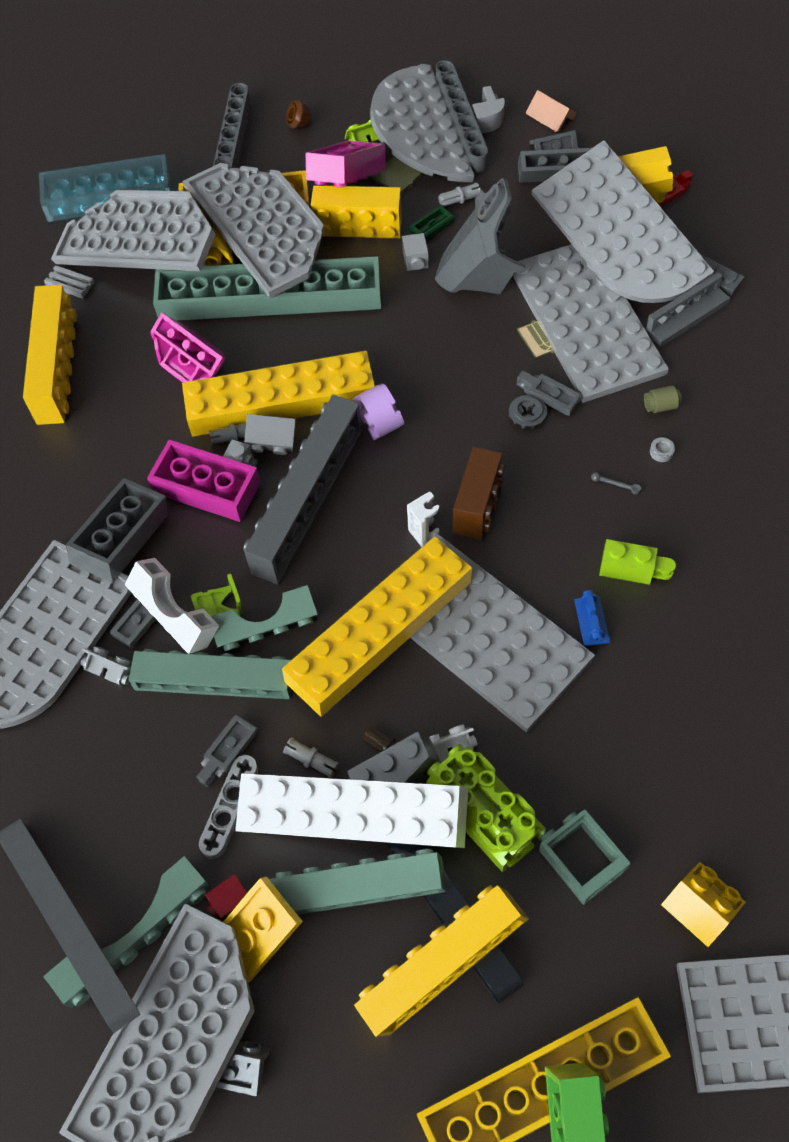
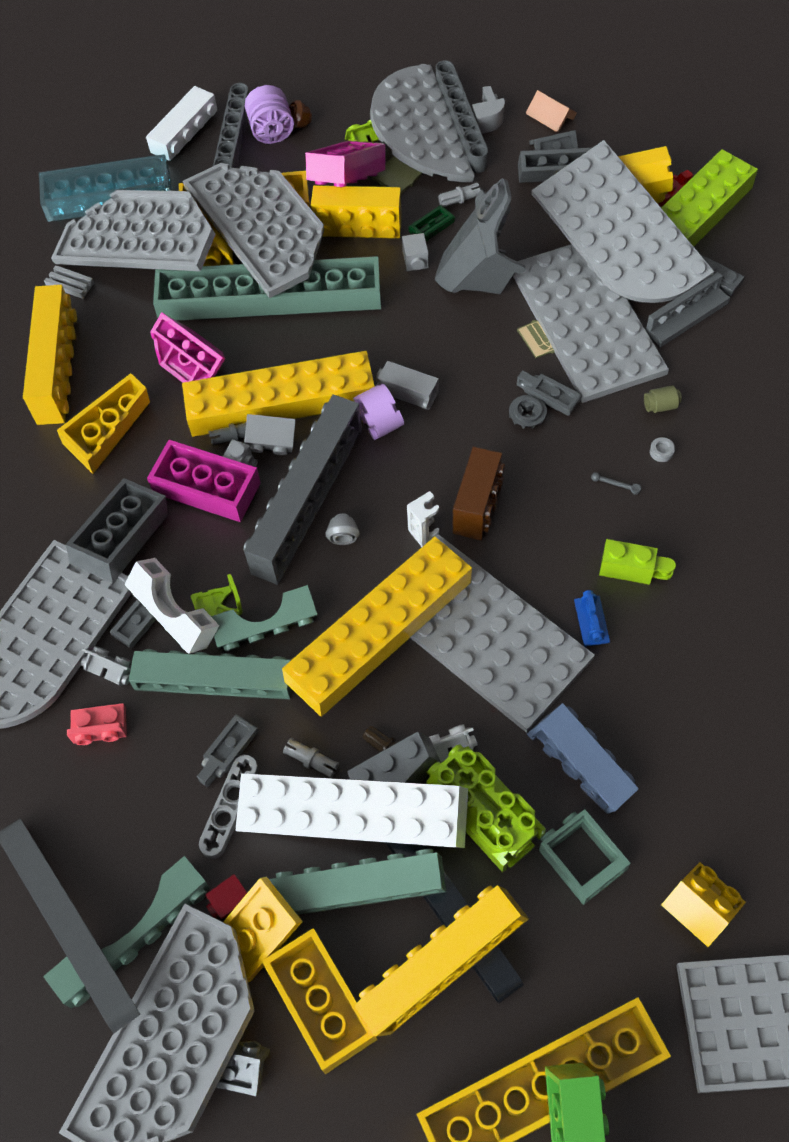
none -> yellow wedge [57,373,150,474]
none -> coral bracket [67,703,127,745]
none -> white brick [146,86,217,161]
none -> lavender wheel [244,85,294,144]
none -> yellow brick [262,928,377,1074]
none -> light grey cone [326,514,360,545]
none -> light grey brick [376,361,439,410]
none -> sand blue wedge [527,703,639,814]
none -> lime brick [661,149,758,247]

